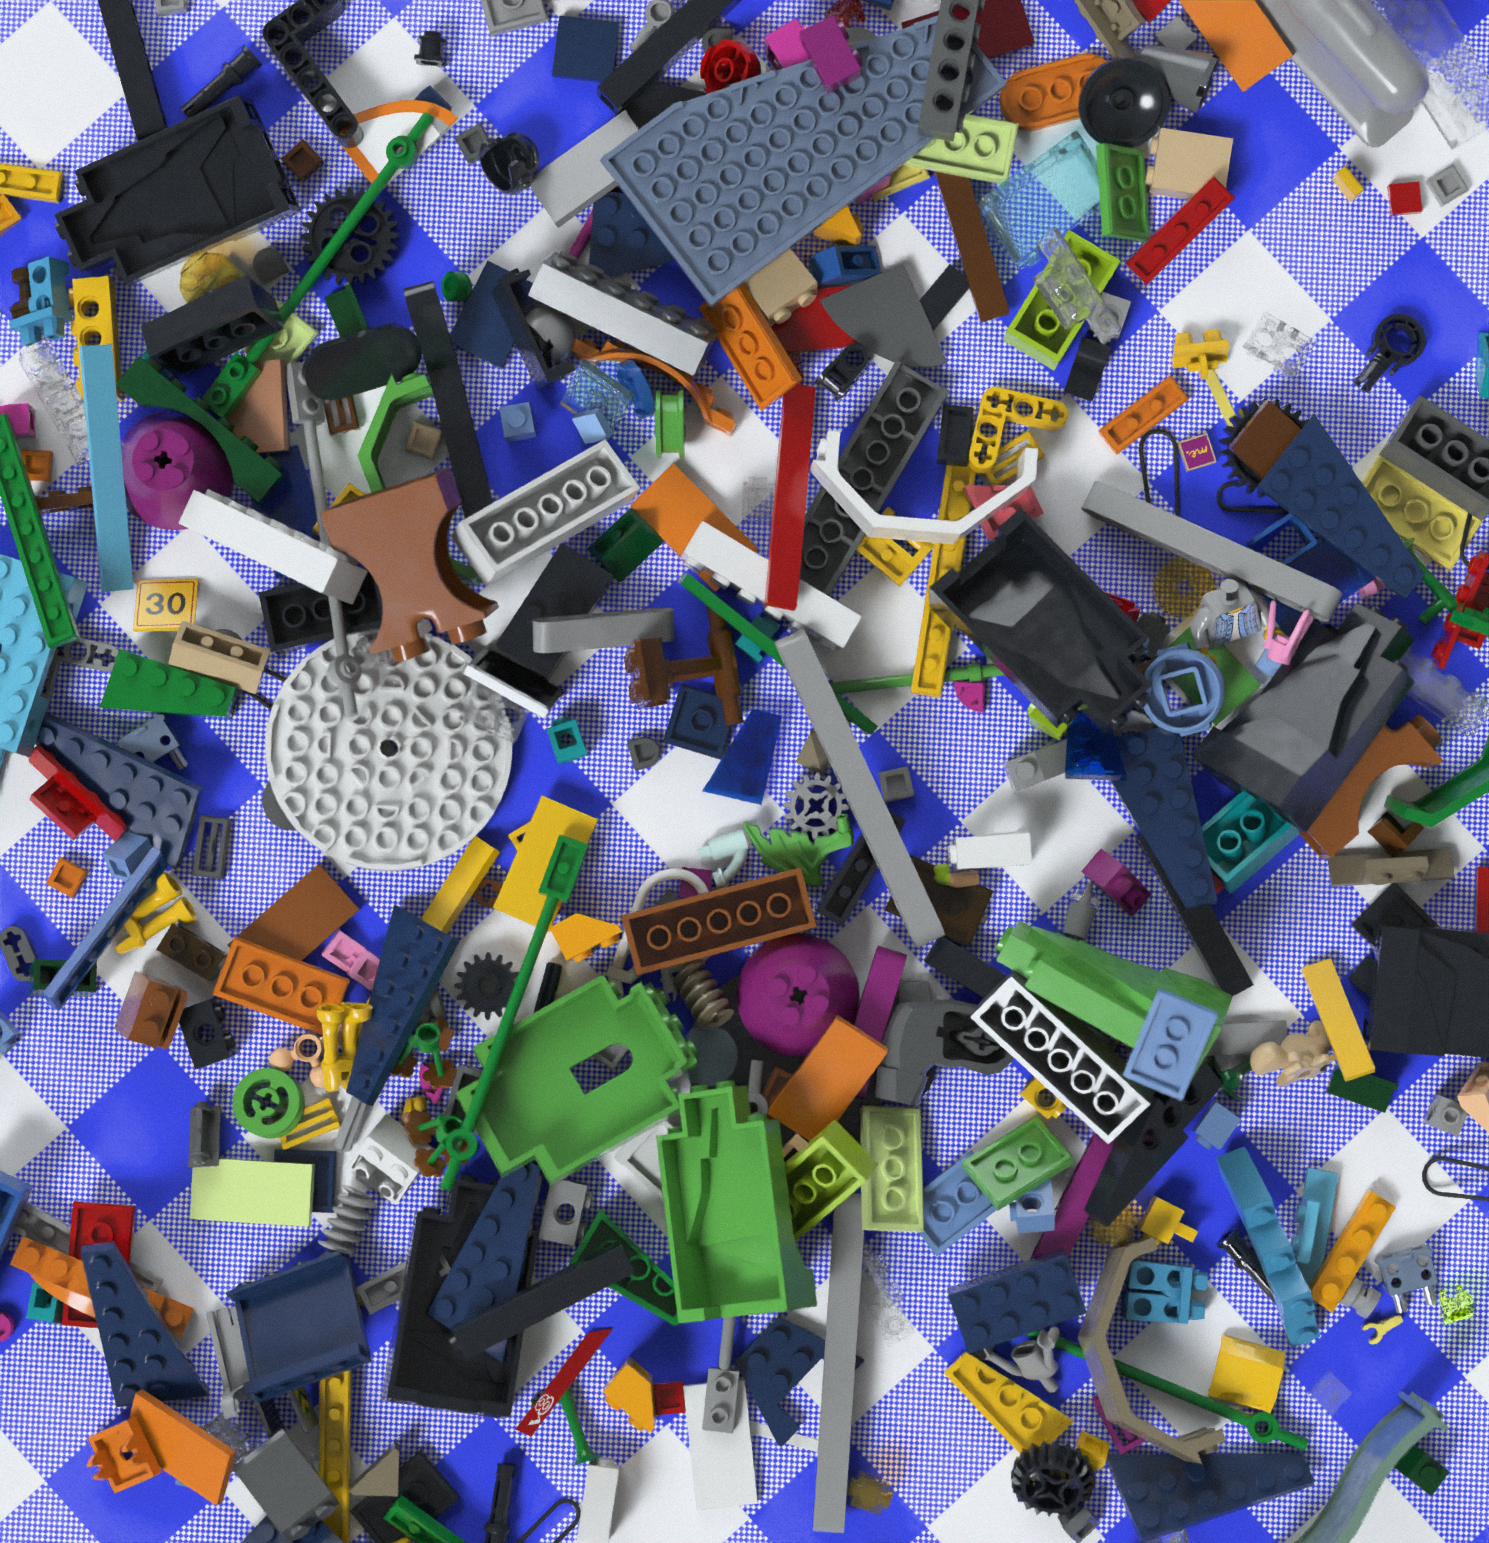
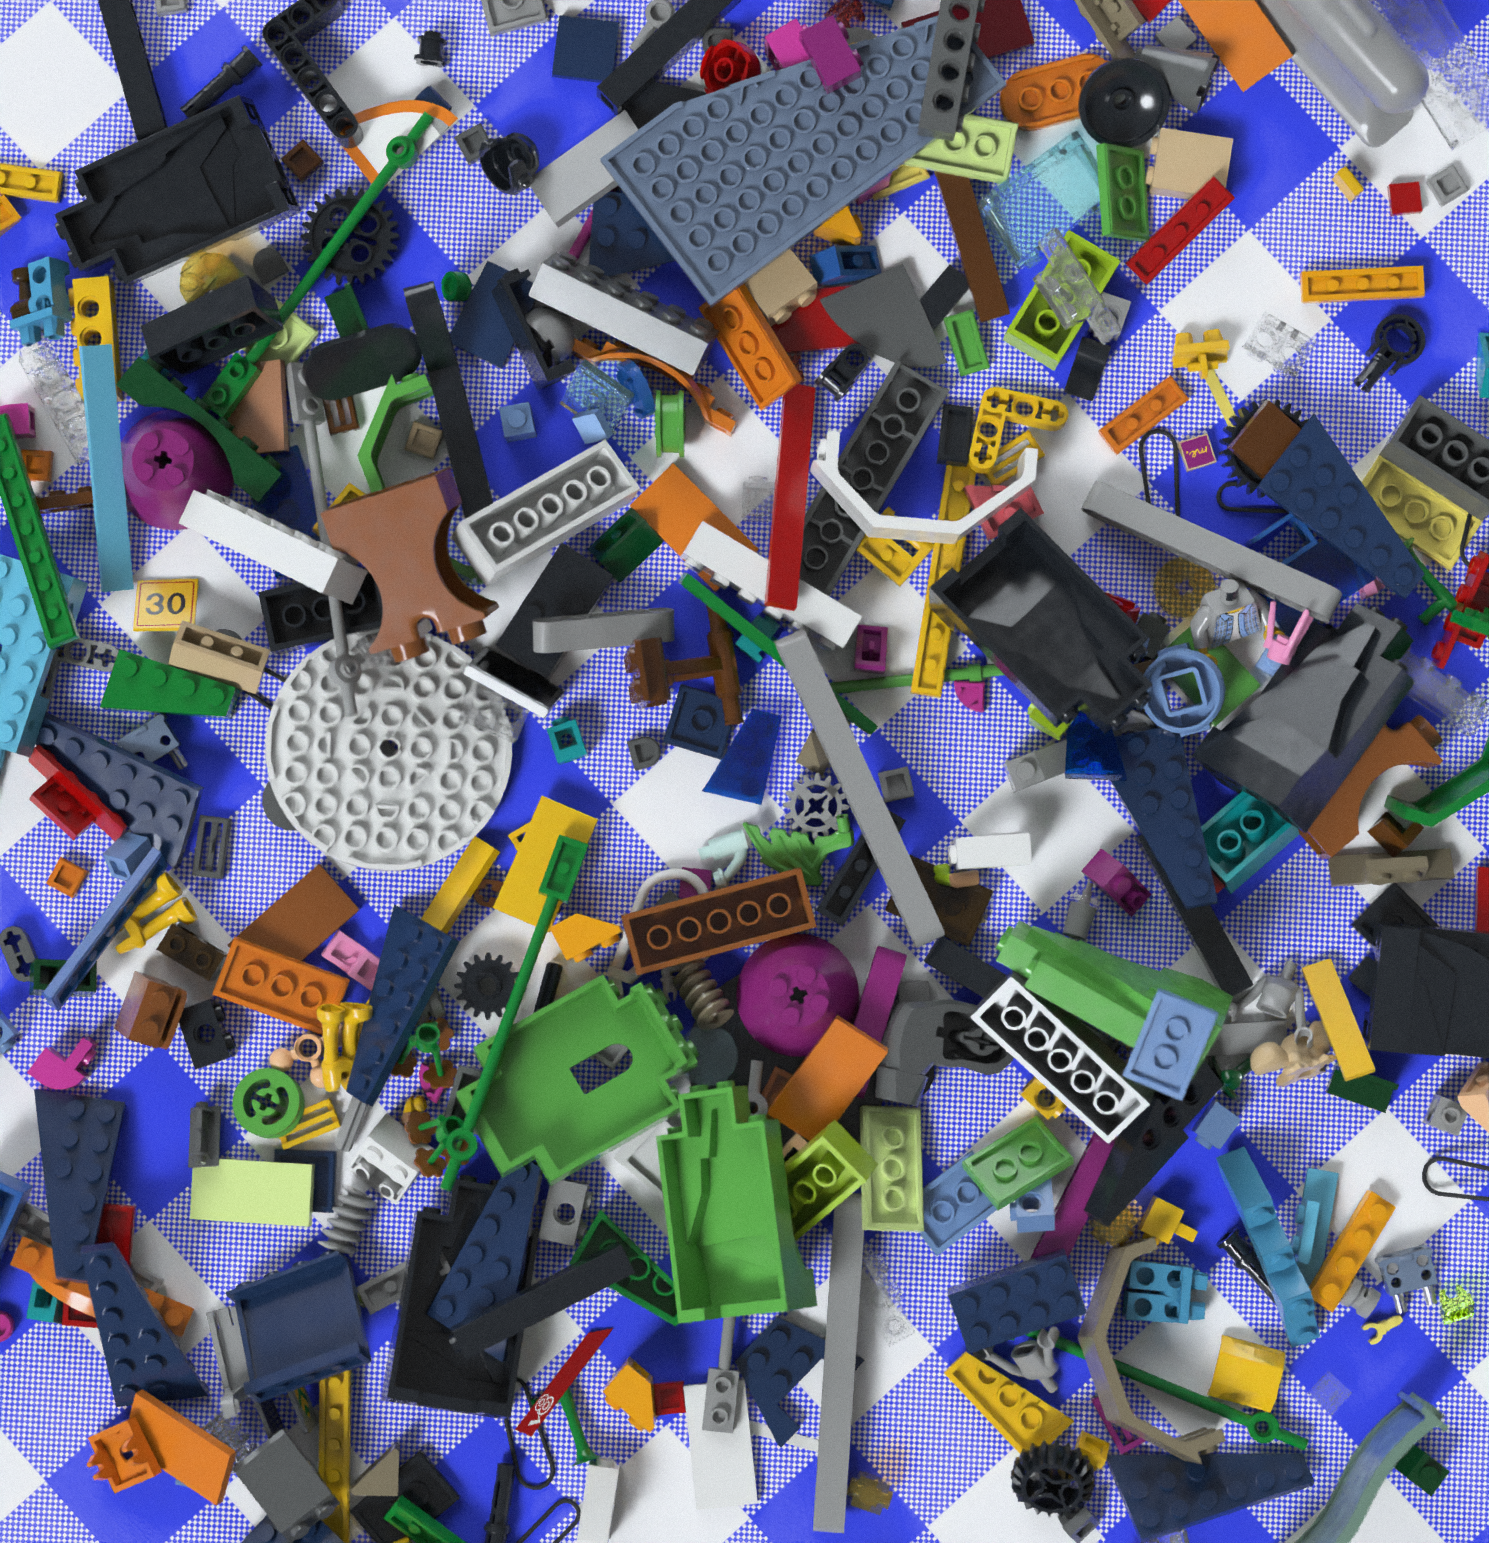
none -> dark pink brick [27,1036,99,1090]
none -> dark blue wing [34,1089,126,1284]
none -> black piece [504,1377,555,1490]
none -> magenta slope [853,625,888,675]
none -> bright green tile [943,309,990,377]
none -> light grey piece [1228,961,1314,1048]
none -> light orange plate [1300,266,1425,304]

